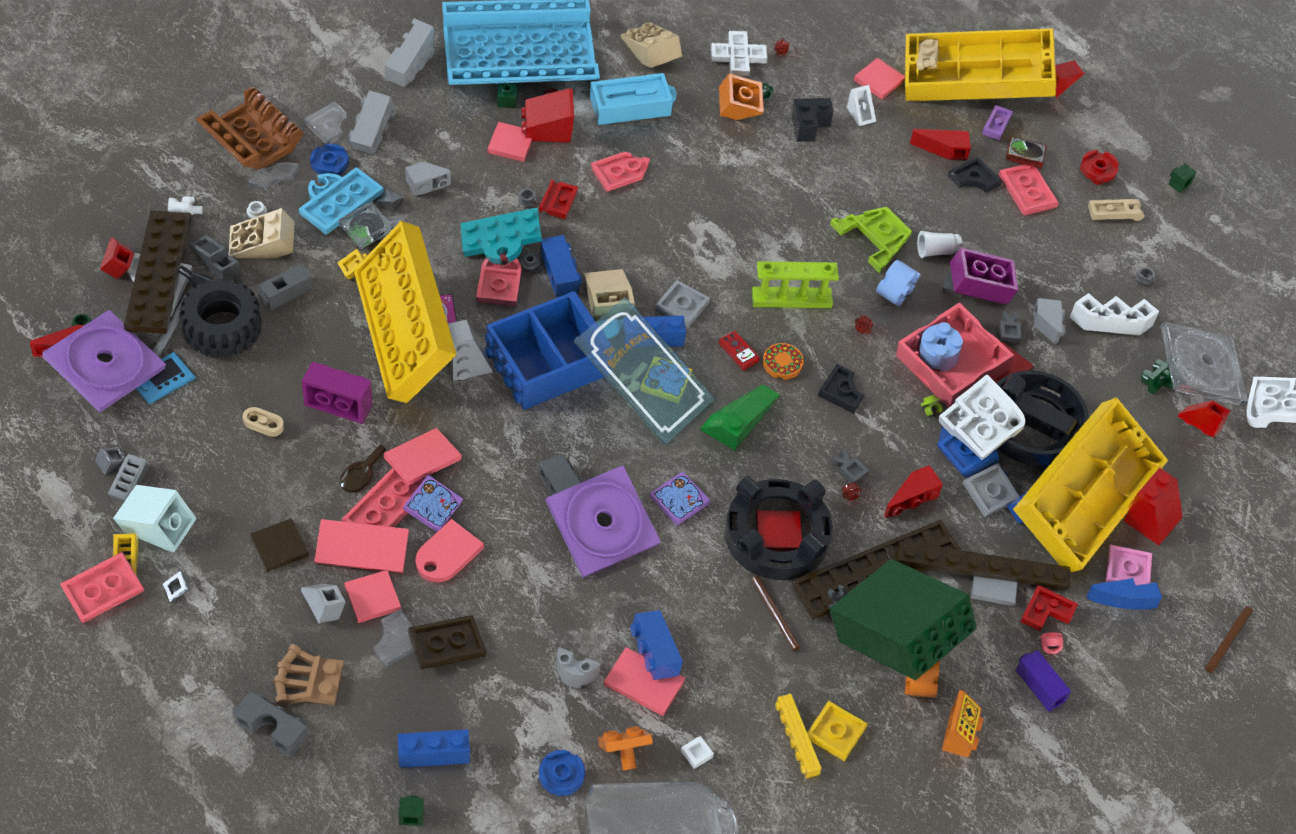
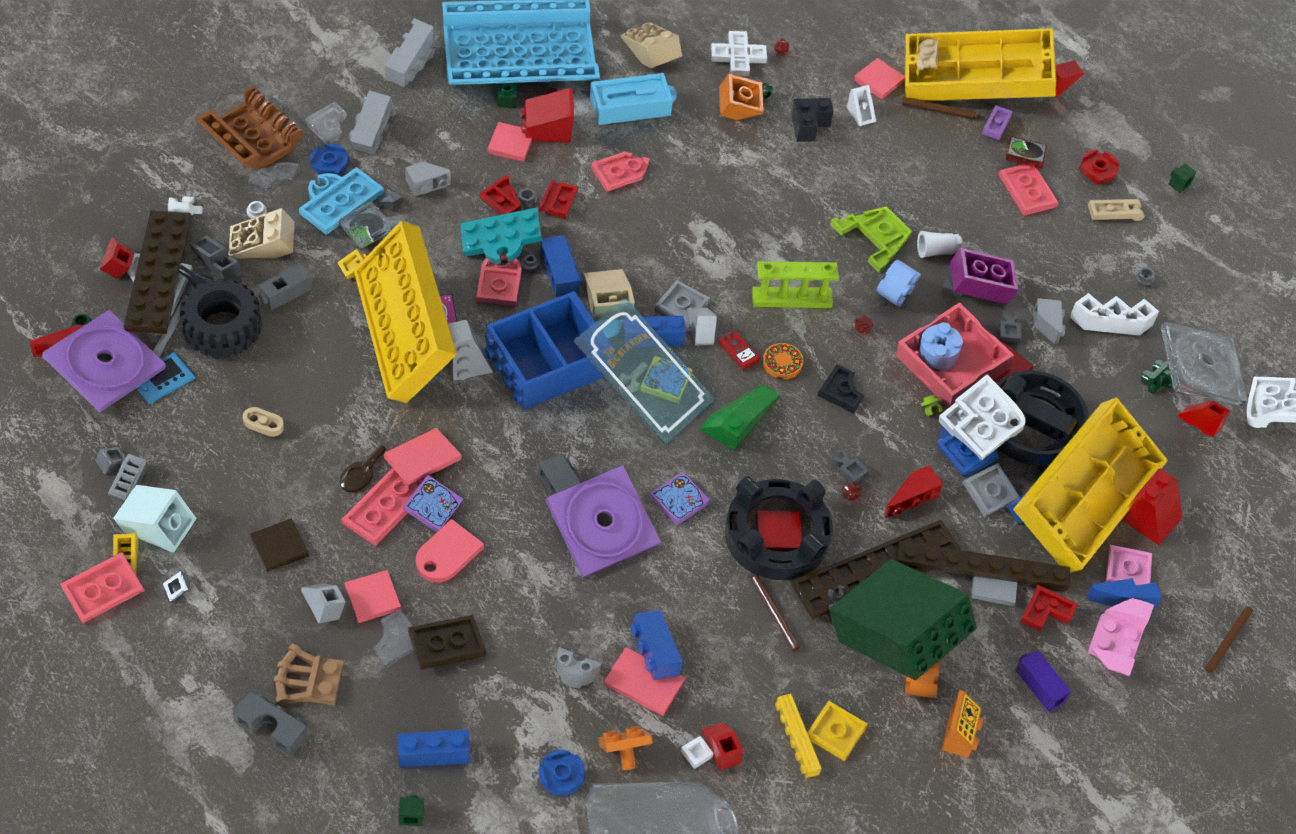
magenta brick [302,362,373,424] -> none
coral tile [314,519,409,573] -> none
red slope [910,129,971,161] -> none
black tile [948,157,1002,193] -> none
coral tile [1041,632,1063,654] -> none
none -> red wing [479,174,521,215]
none -> light grey slope [687,308,717,346]
none -> red slope [701,722,744,771]
none -> reddish brown bar [902,97,976,119]
none -> bright pink piece [1087,598,1154,676]

